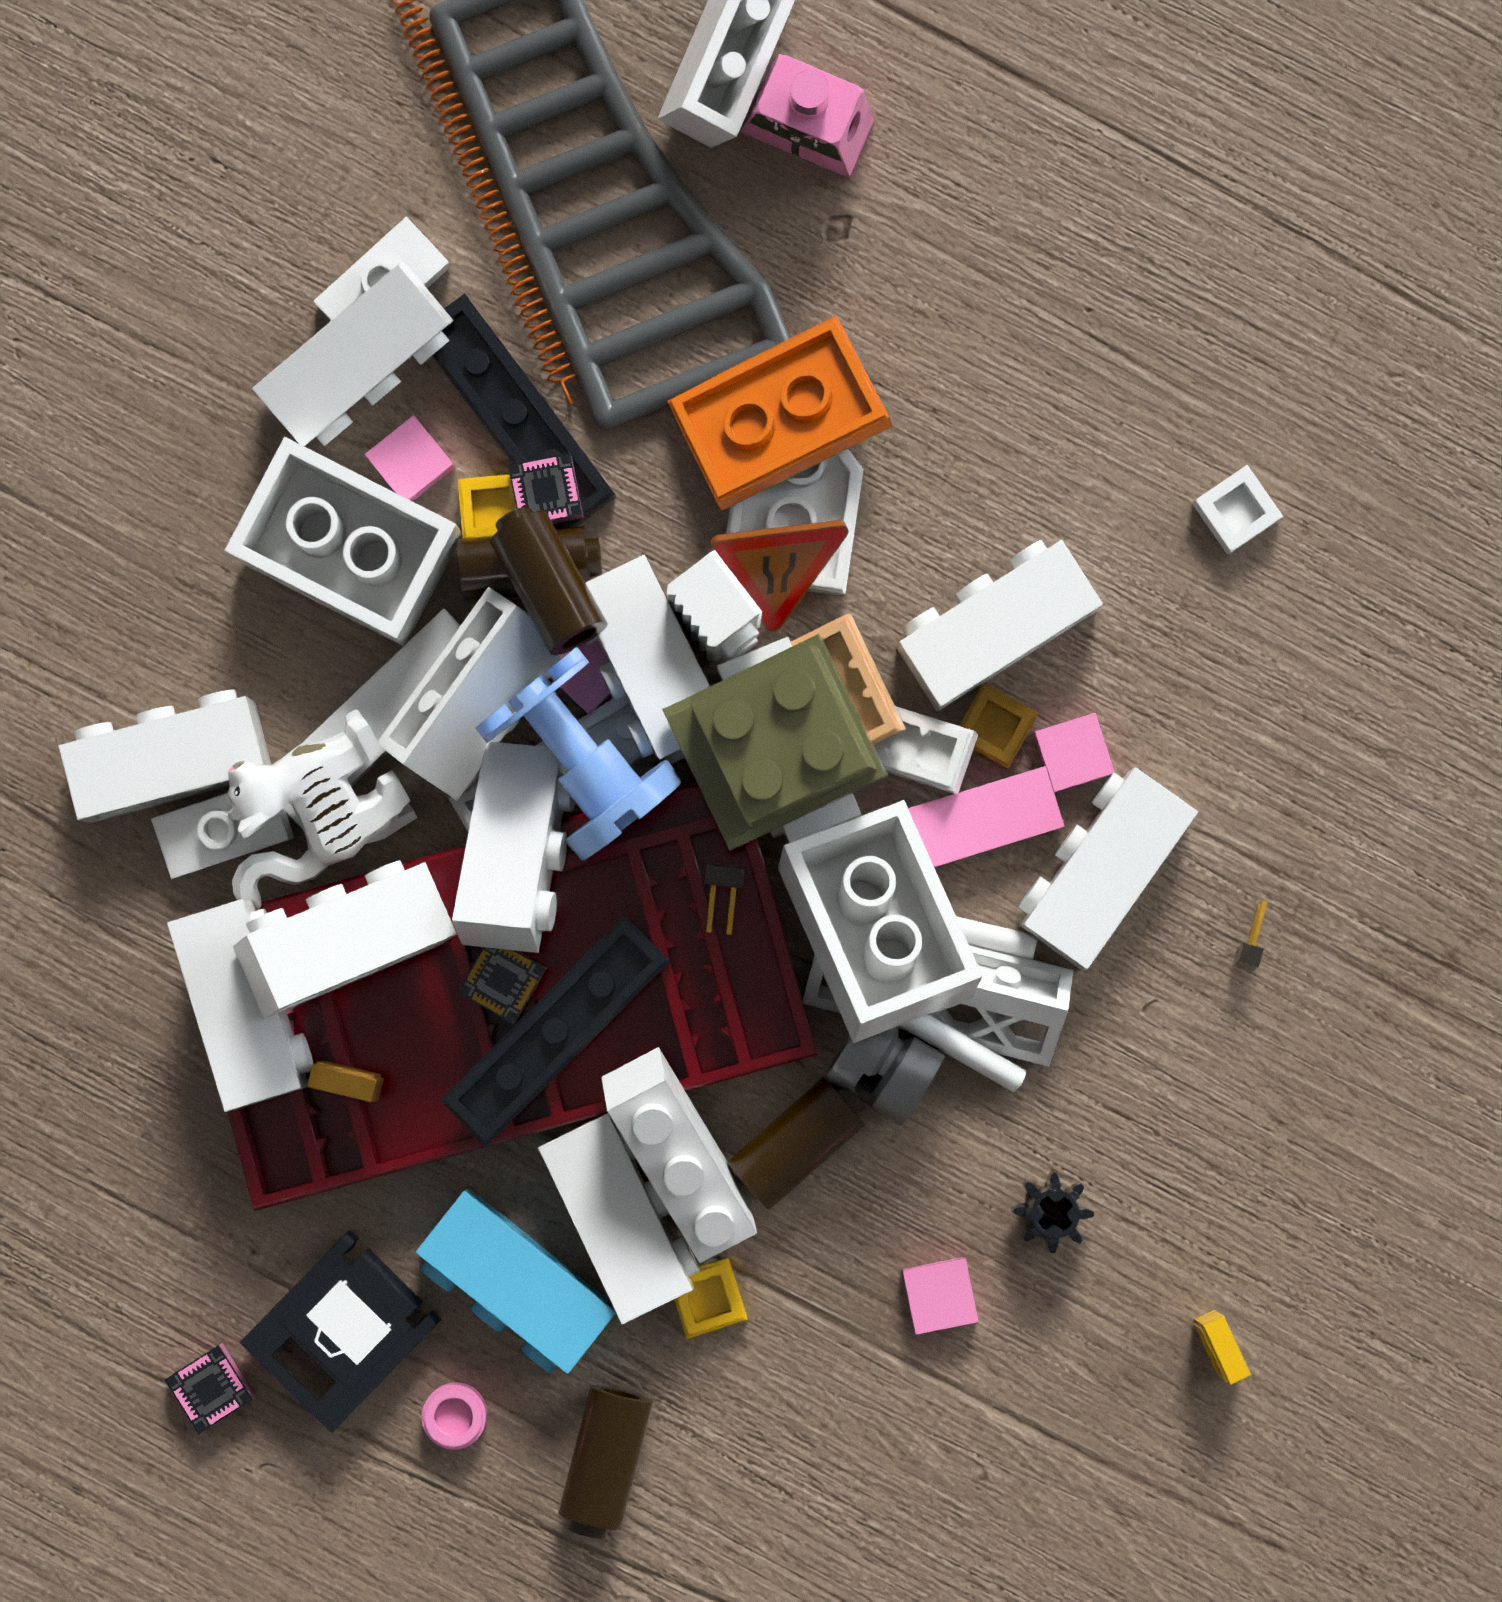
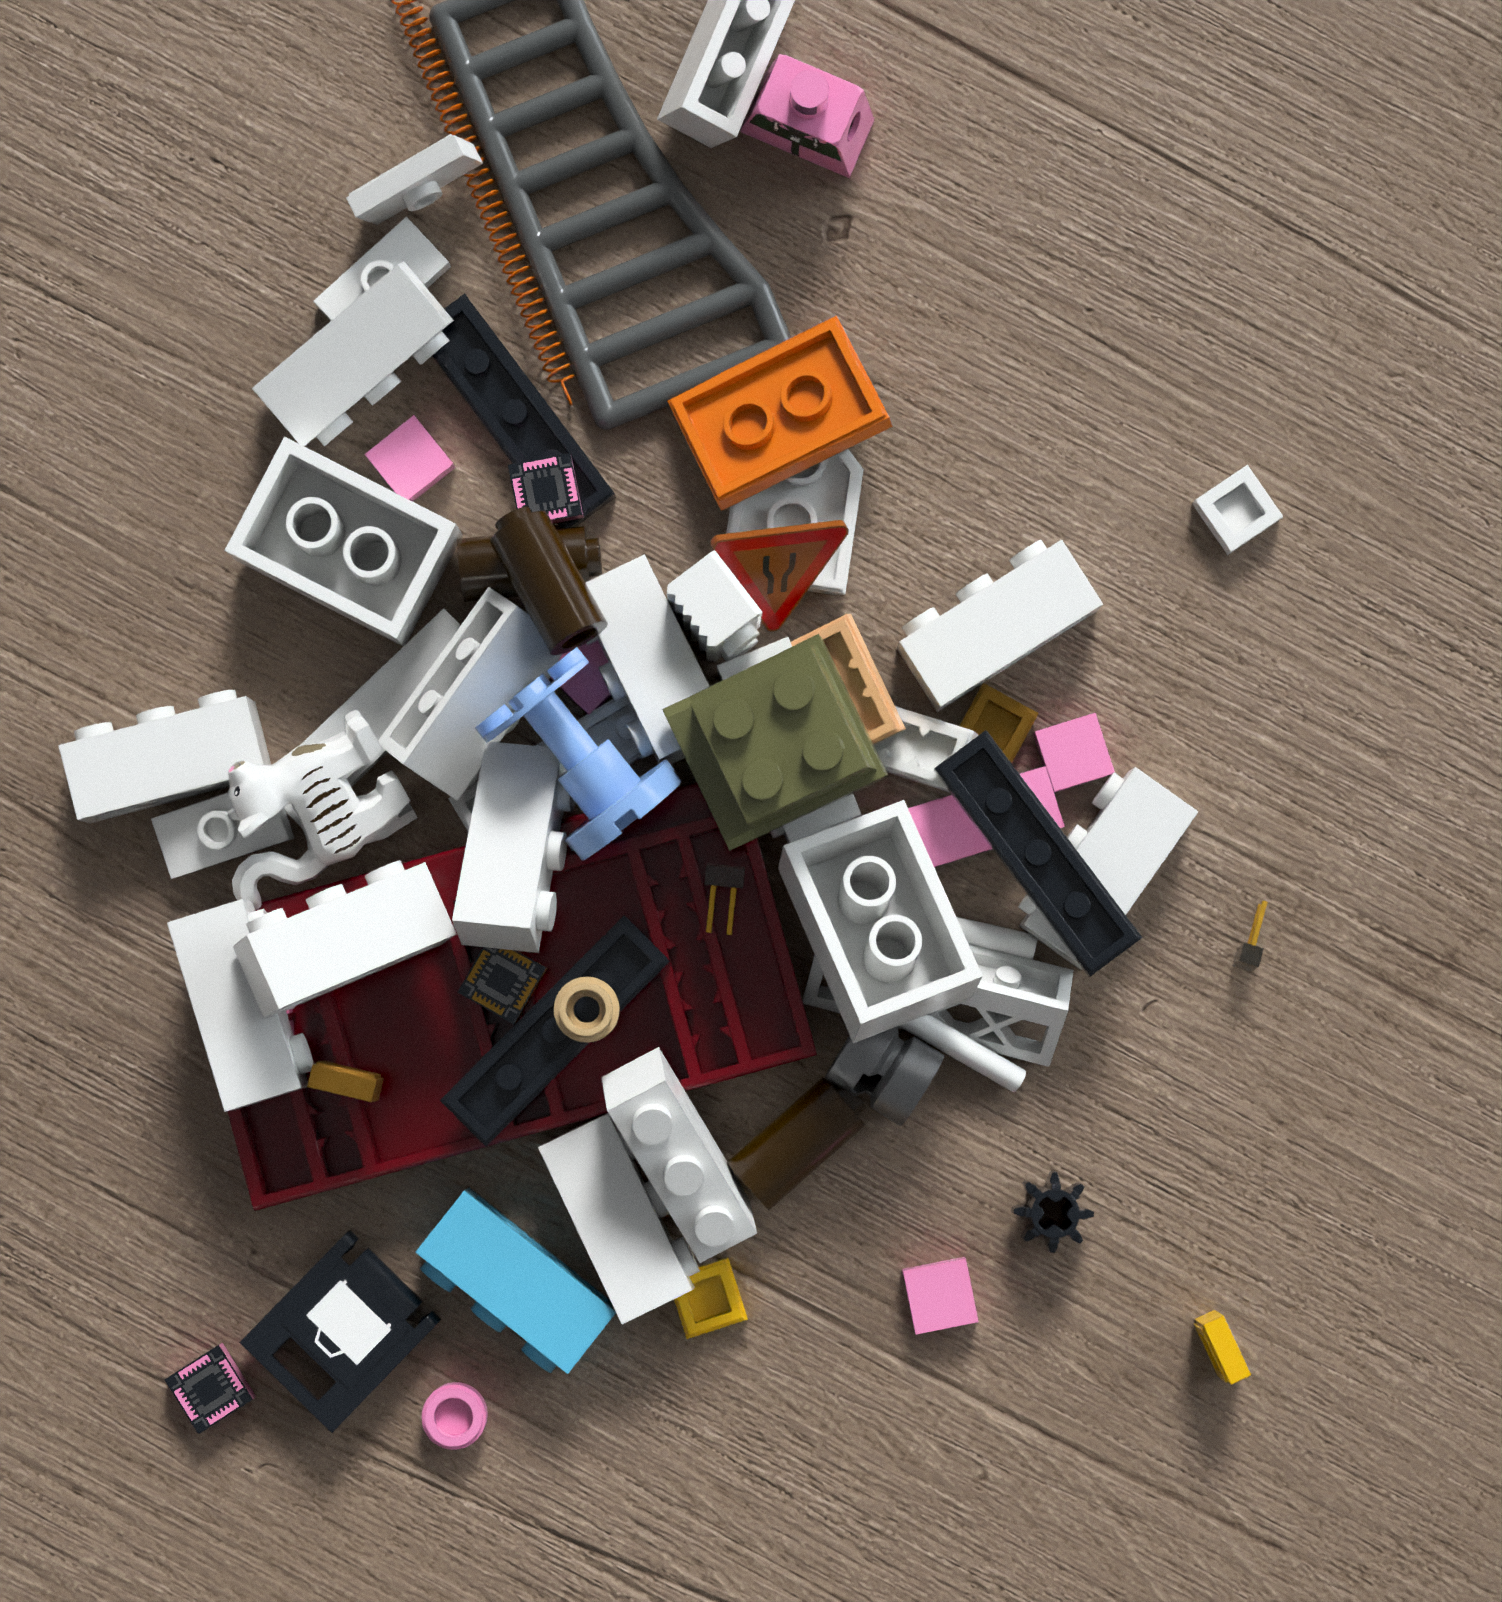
yellow tile [458,474,516,538] -> none
dark brown brick [558,1385,653,1539] -> none
none -> white plate [346,134,483,225]
none -> tan plate [554,977,620,1042]
none -> black tile [934,730,1143,977]

